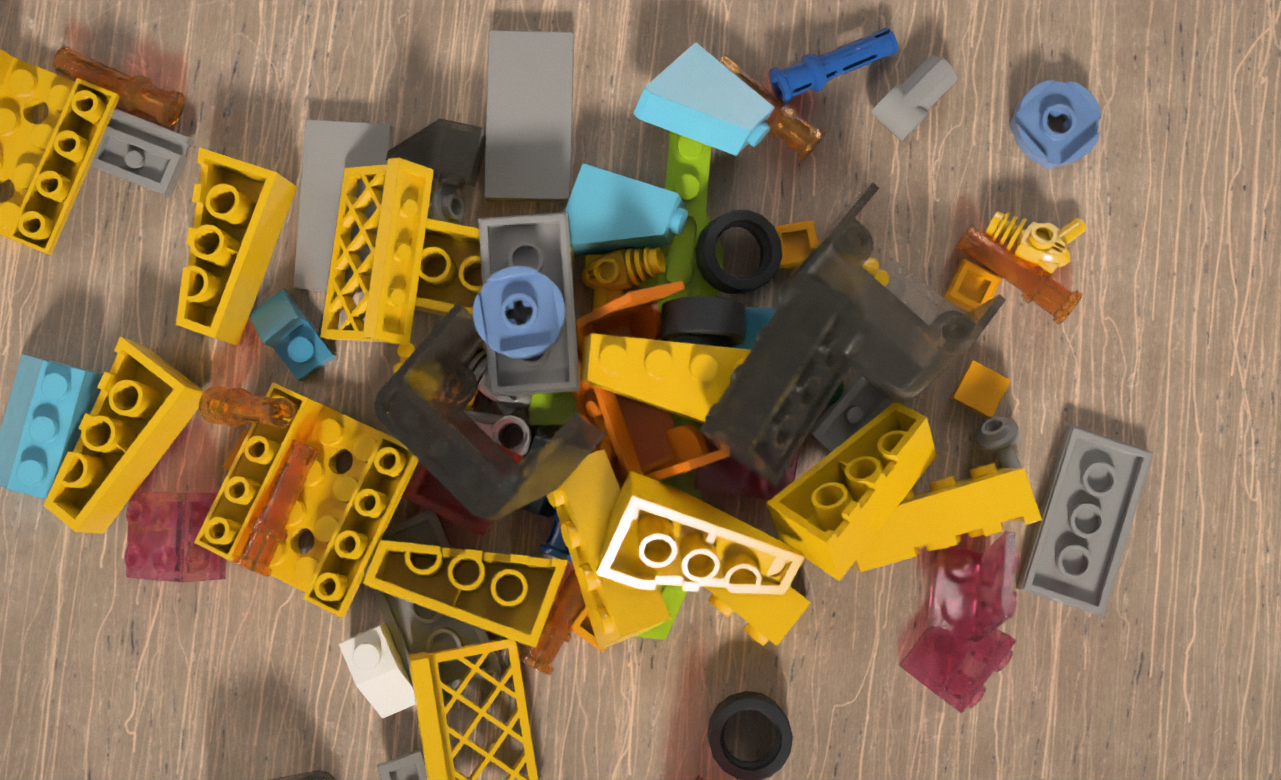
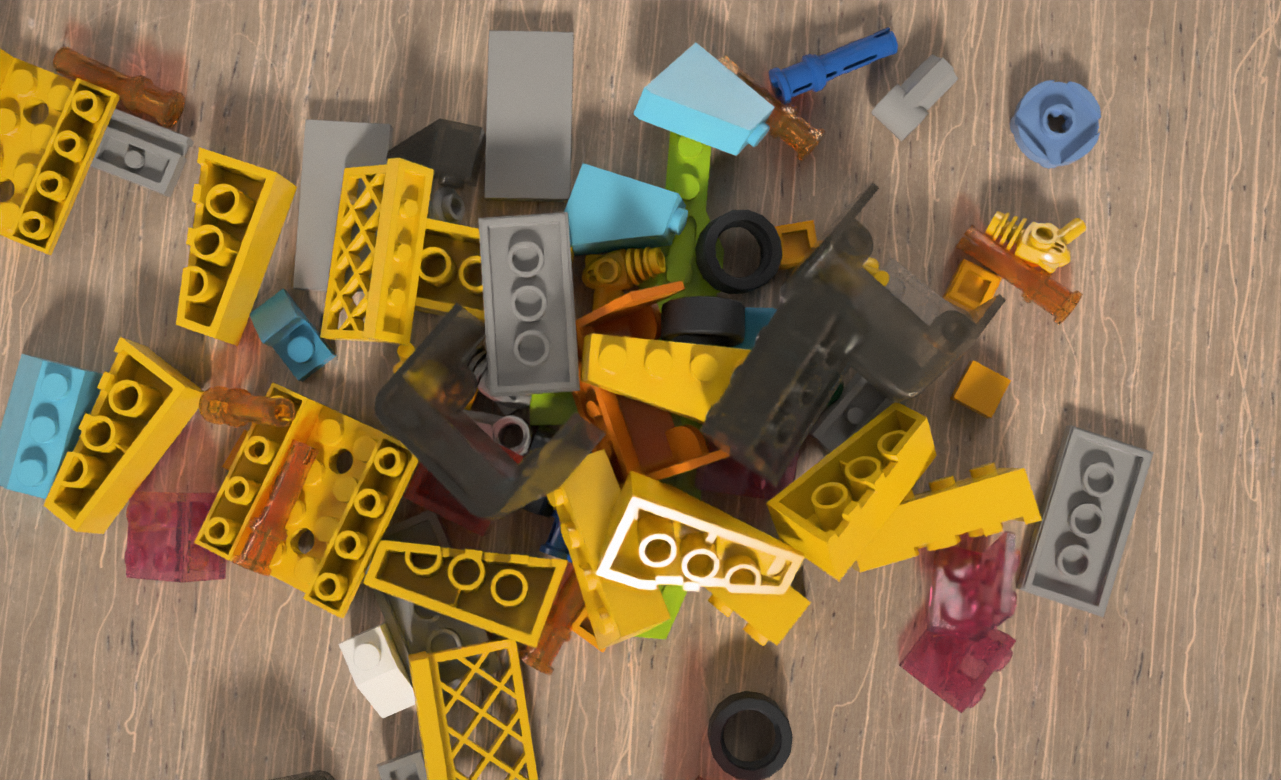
medium blue plate [473,266,566,359] -> none
light grey plate [976,417,1022,468] -> none

